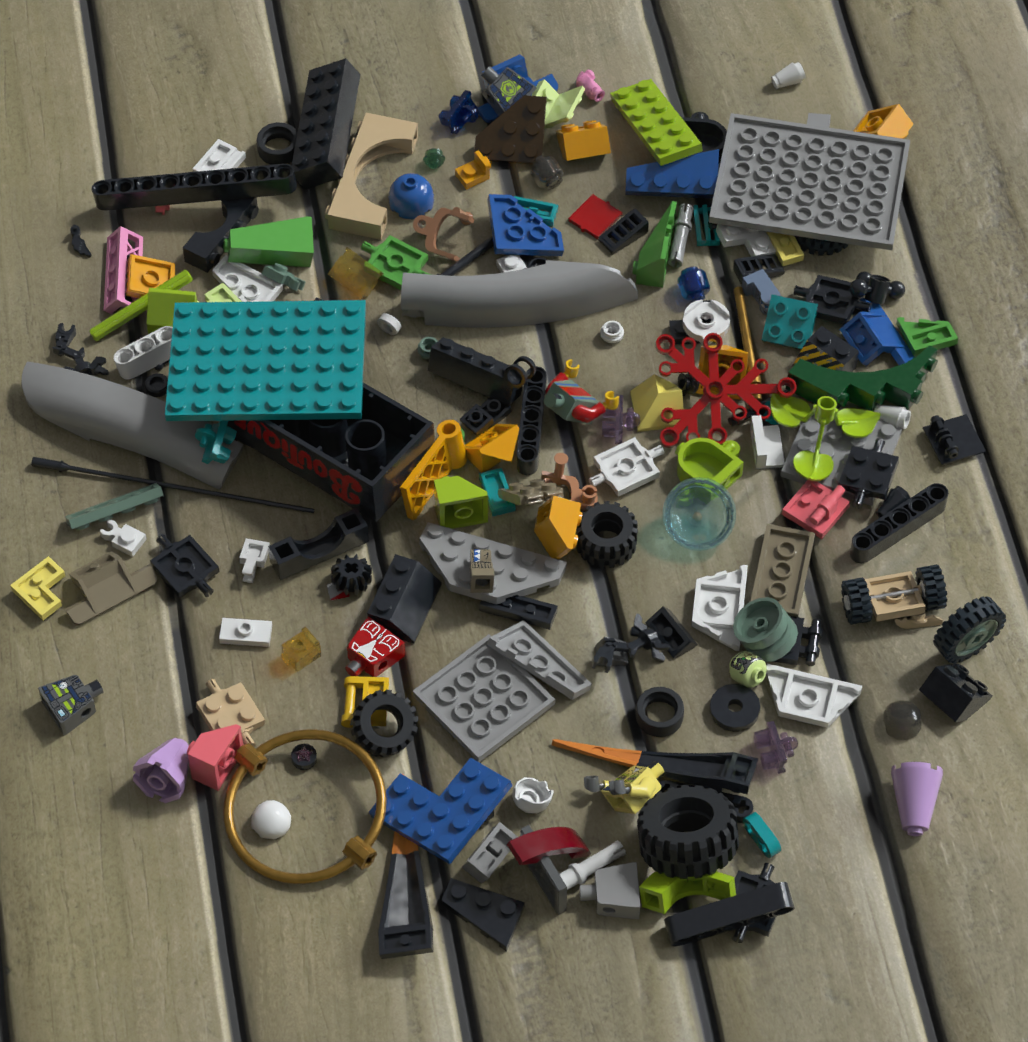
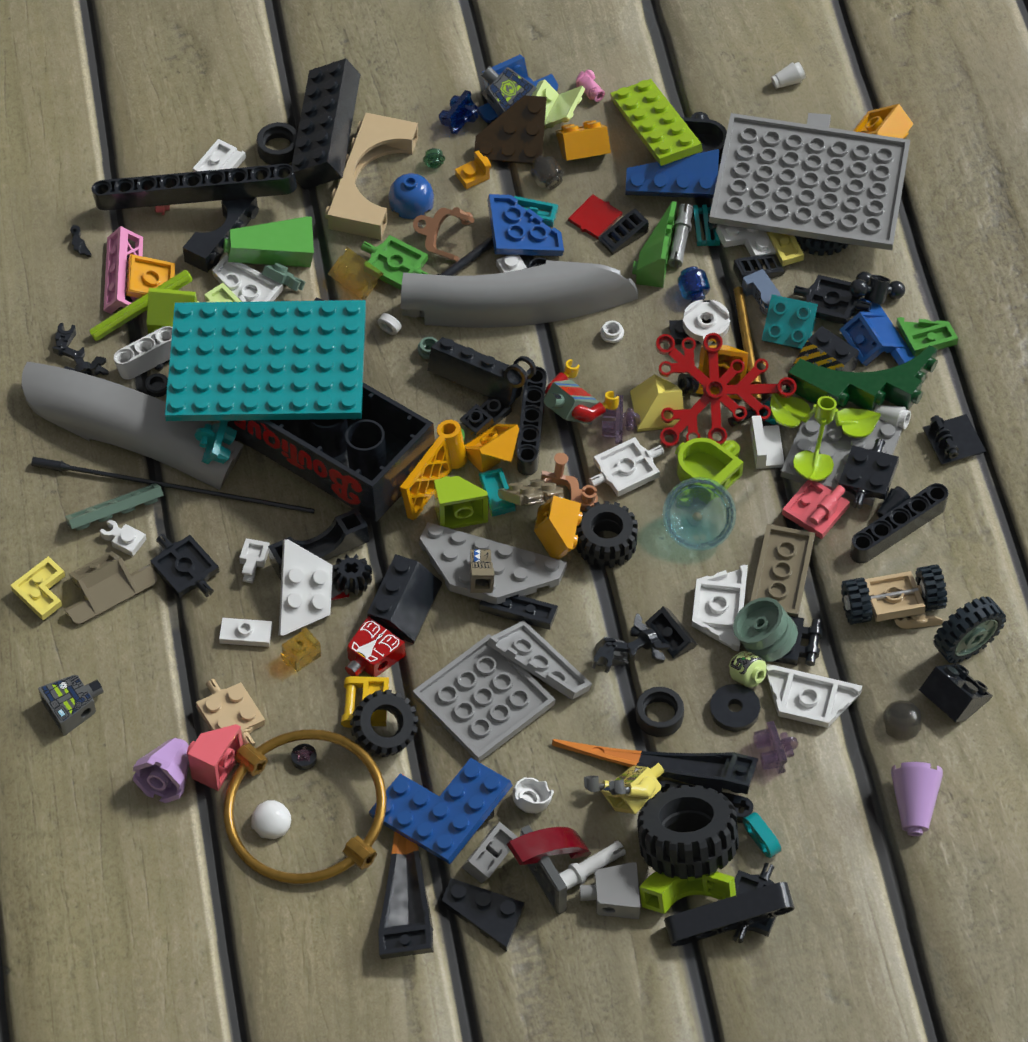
none -> white wing [279,539,333,636]

